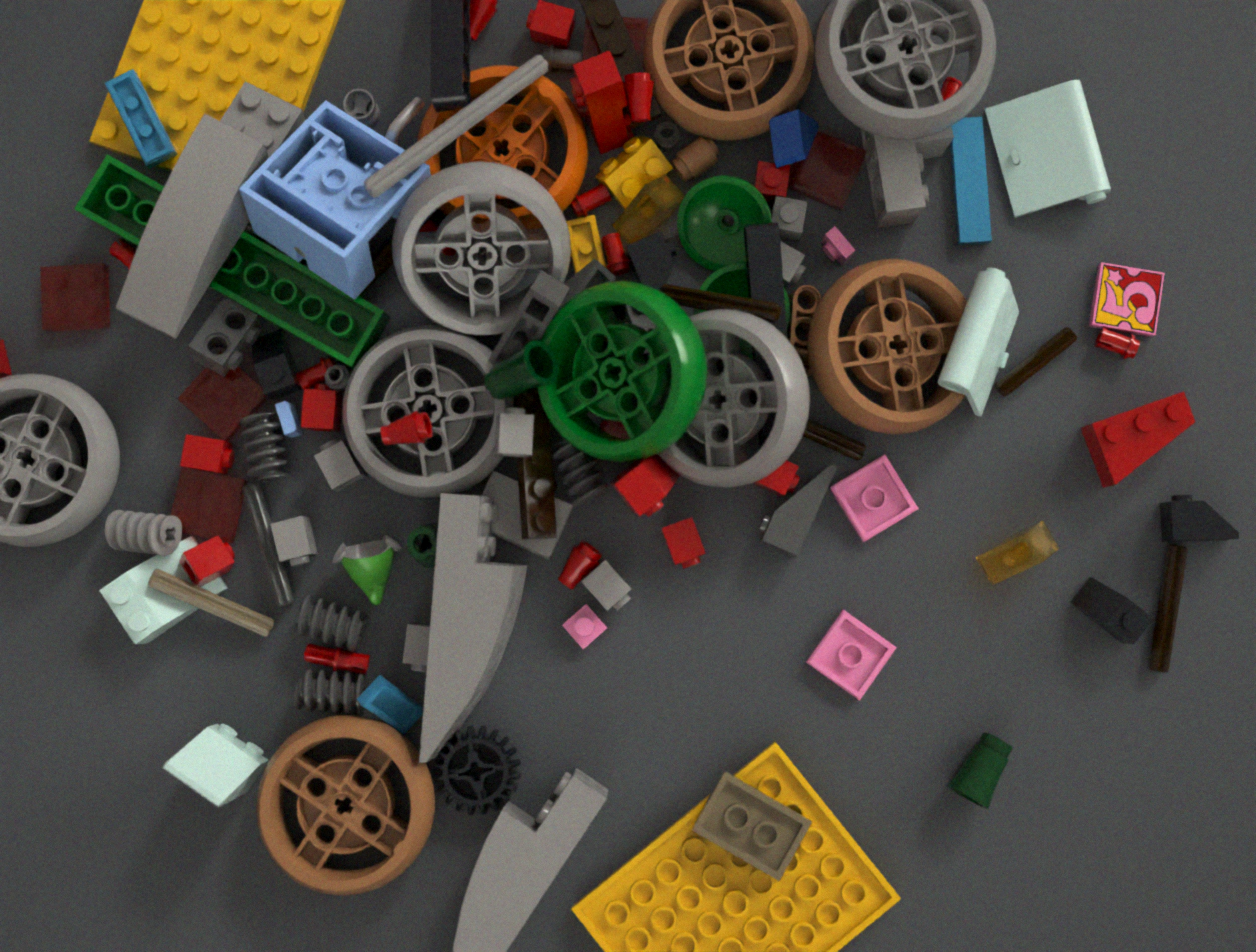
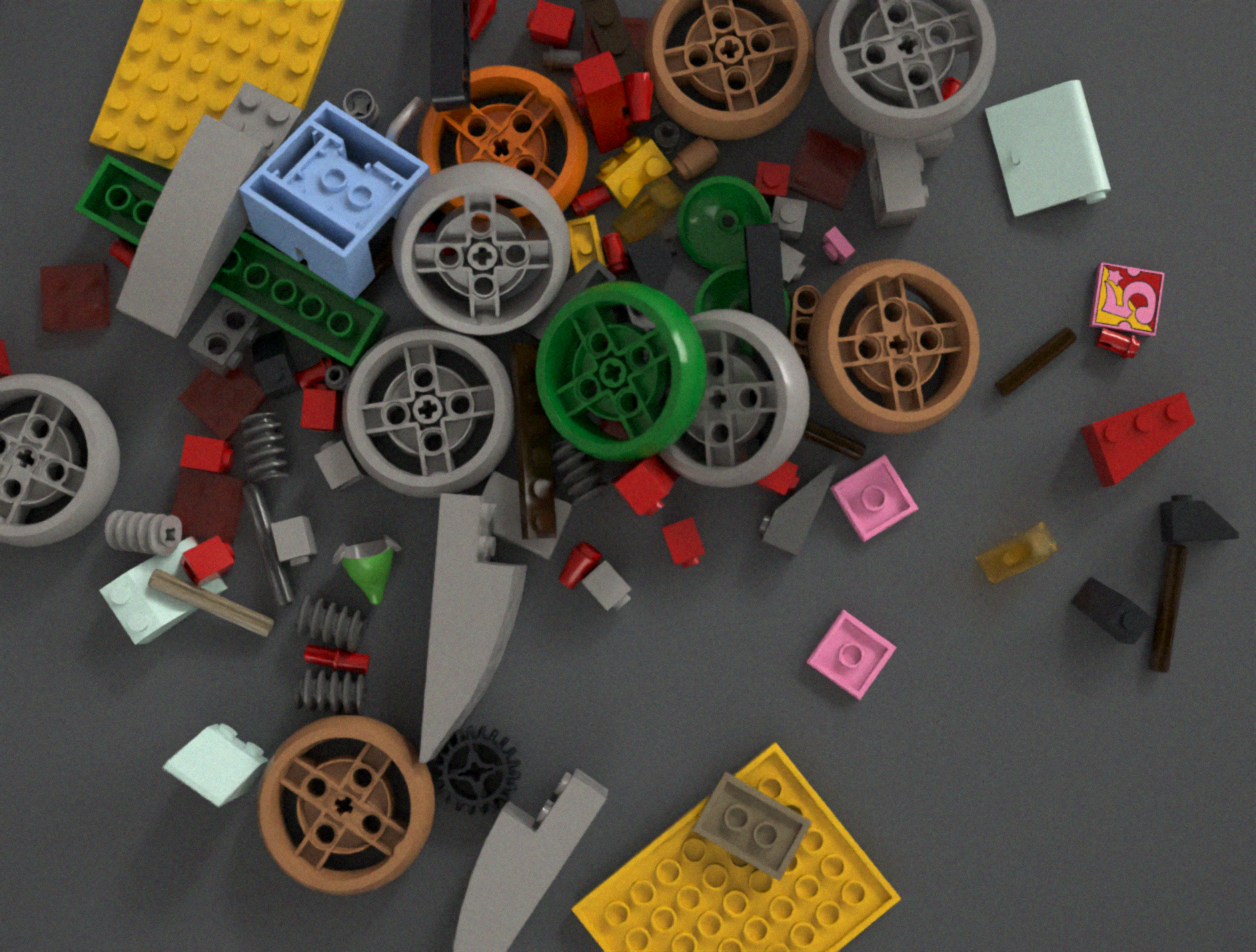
dark azure tile [105,69,178,169] -> none
light blue tile [275,401,303,438] -> none
dark azure tile [357,675,424,735] -> none
light grey axle [364,54,548,198] -> none
red cone [380,411,433,446] -> none
light grey brick [402,623,430,672] -> none
dark green plant [407,523,438,568] -> none
dark green plant [484,340,558,400] -> none
dark grey slope [488,270,570,365] -> none
light grey brick [495,408,534,458] -> none
bright pink plate [562,604,608,649] -> none
dark brown axle [660,284,781,323] -> none
blue slope [769,109,819,168] -> none
light aqua door [938,268,1019,417] -> none
dark green plant [947,732,1013,810] -> none
dark azure tile [950,117,992,245] -> none

